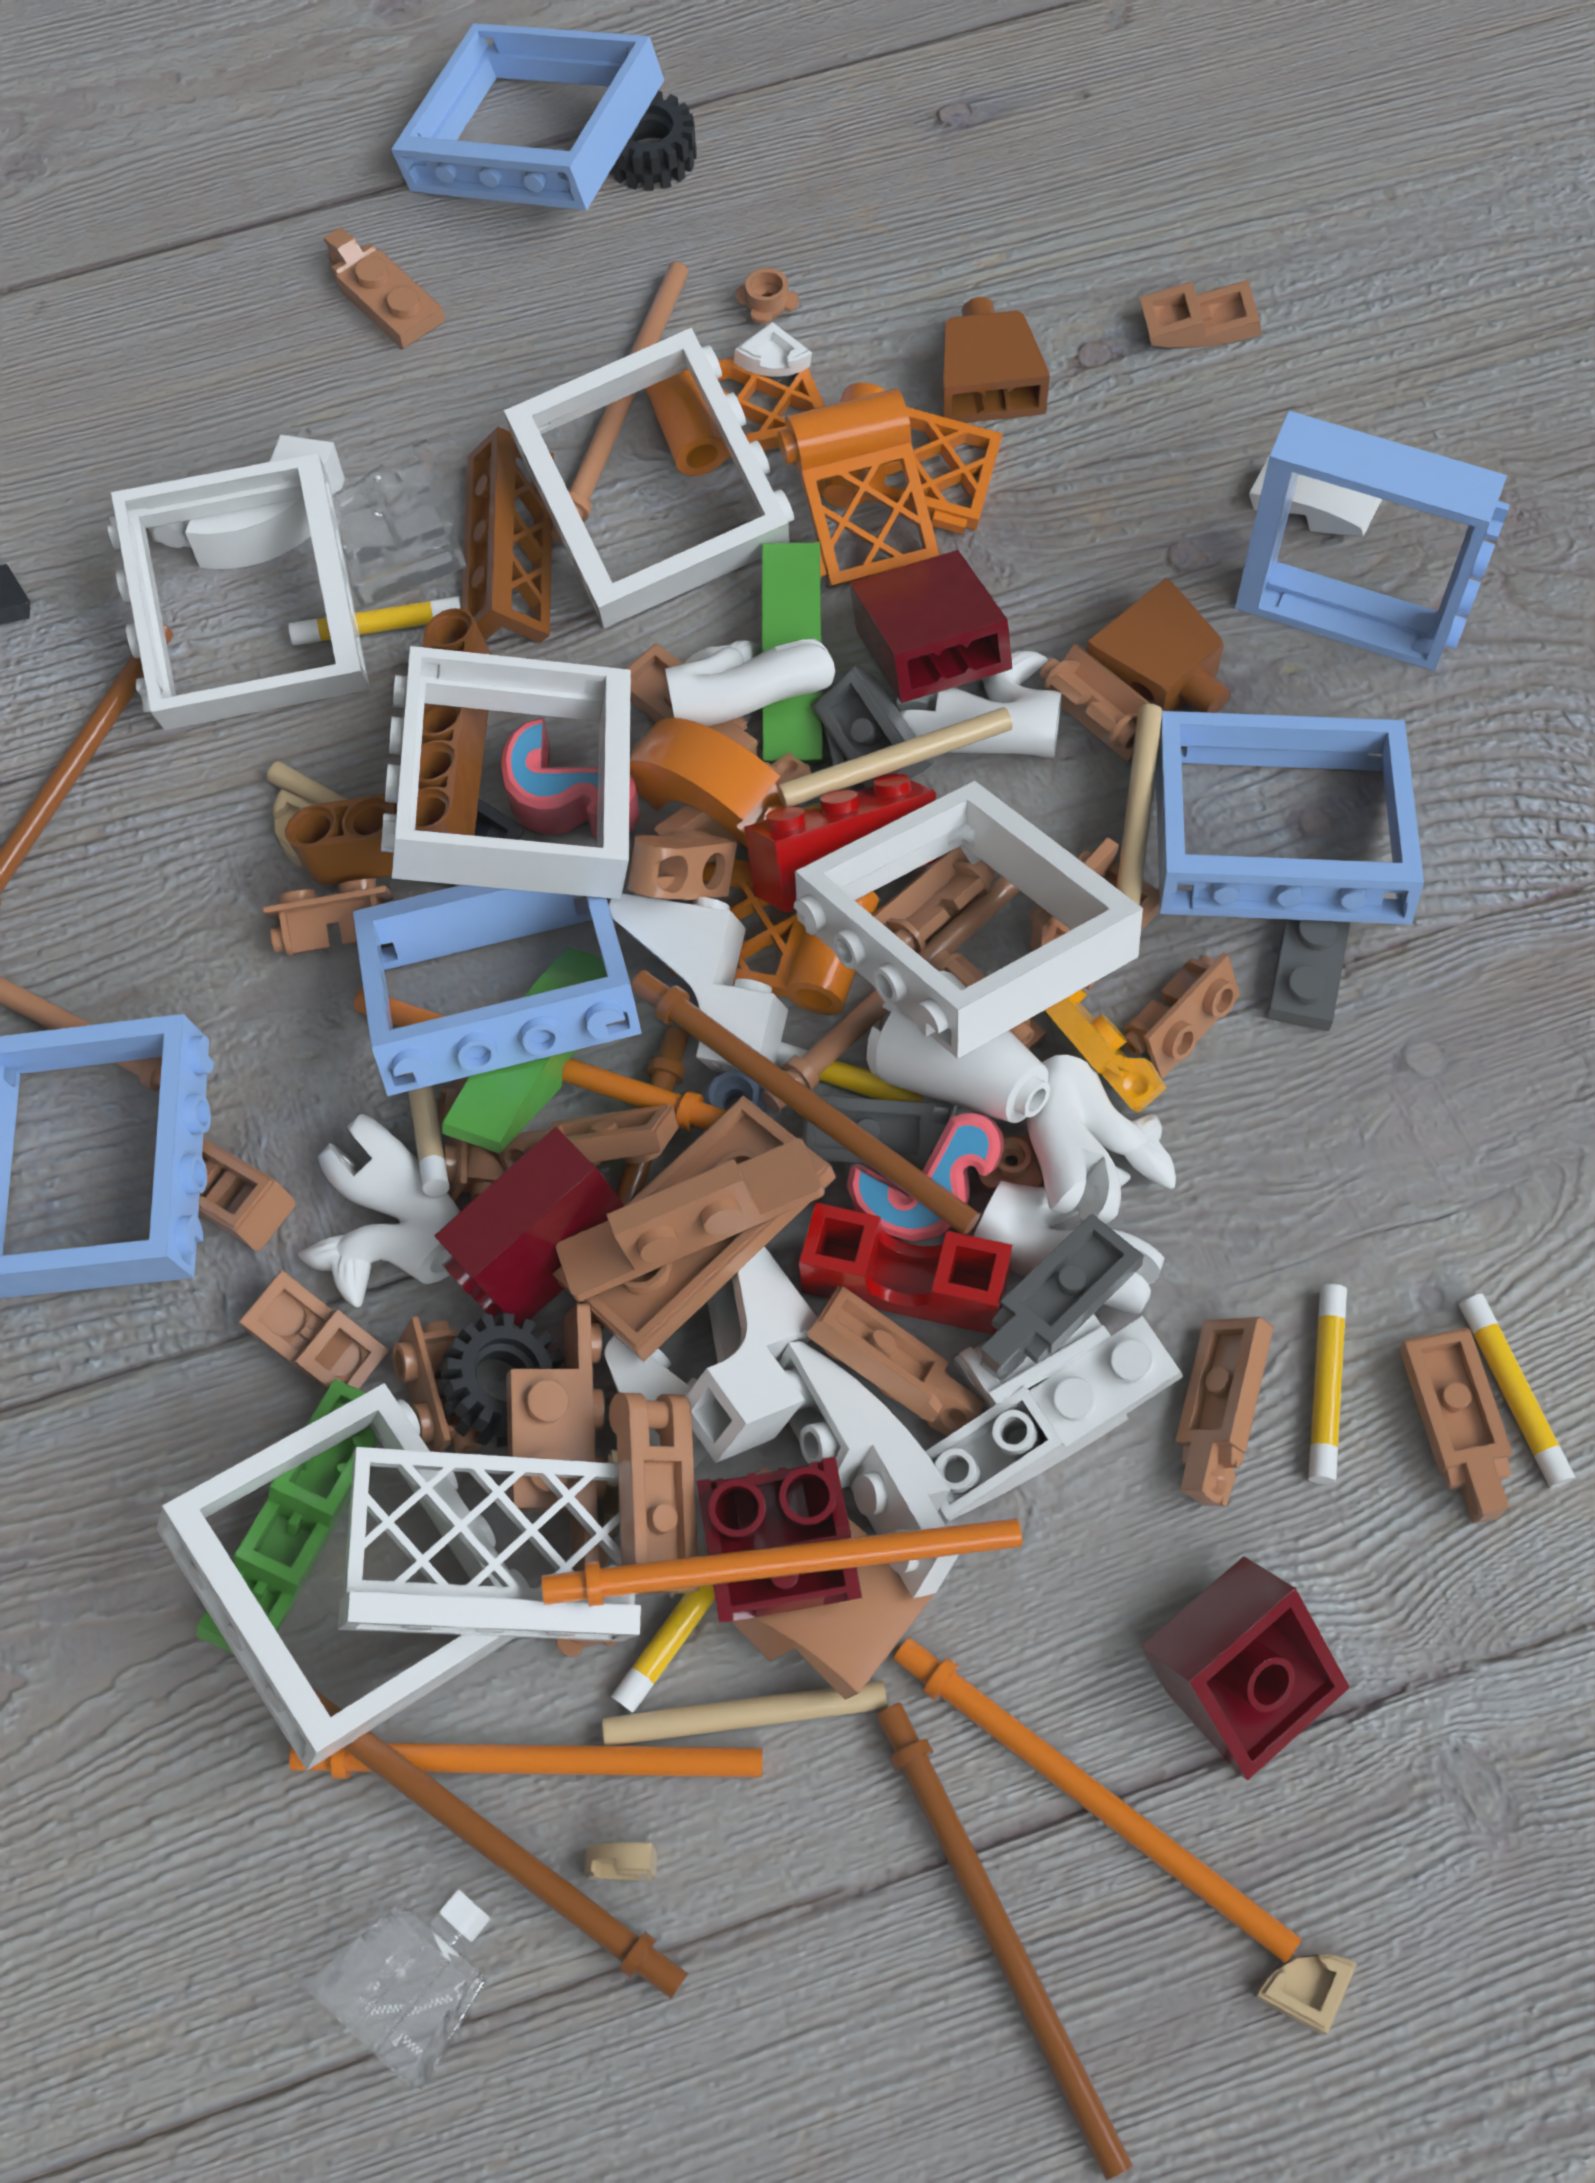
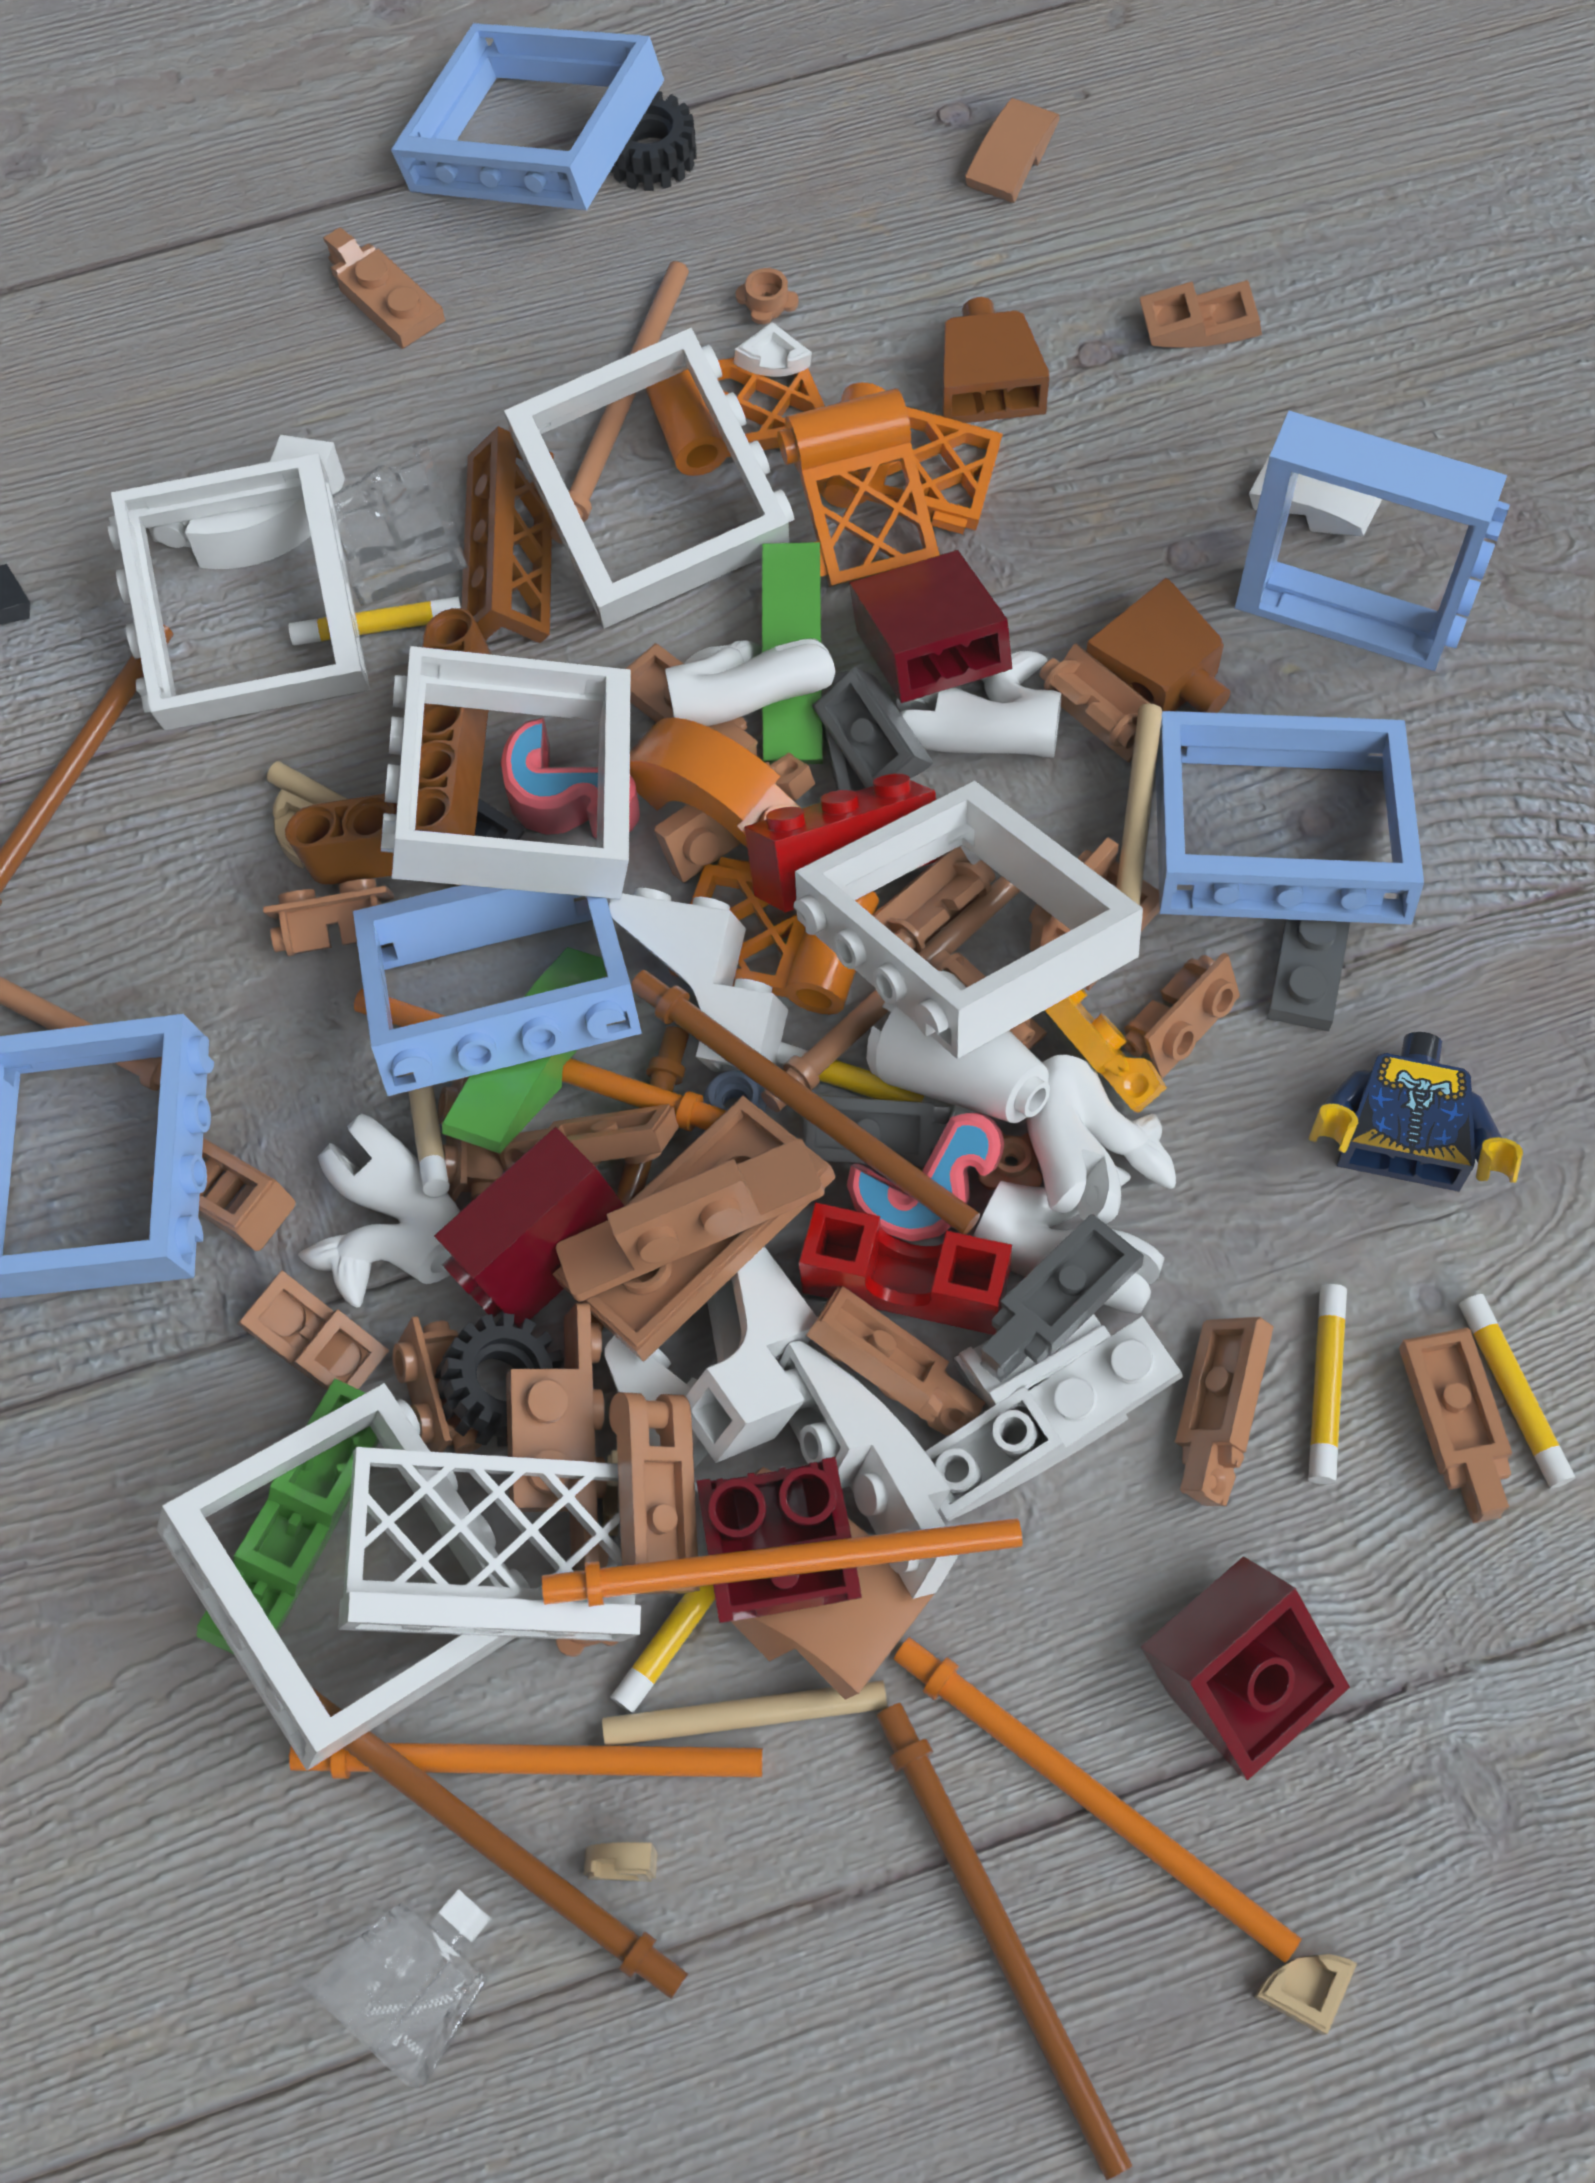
nougat leg [627,828,737,901] -> none
tan bar [777,707,1013,807] -> none
none -> nougat slope [965,98,1060,203]
none -> torso [1309,1032,1523,1192]

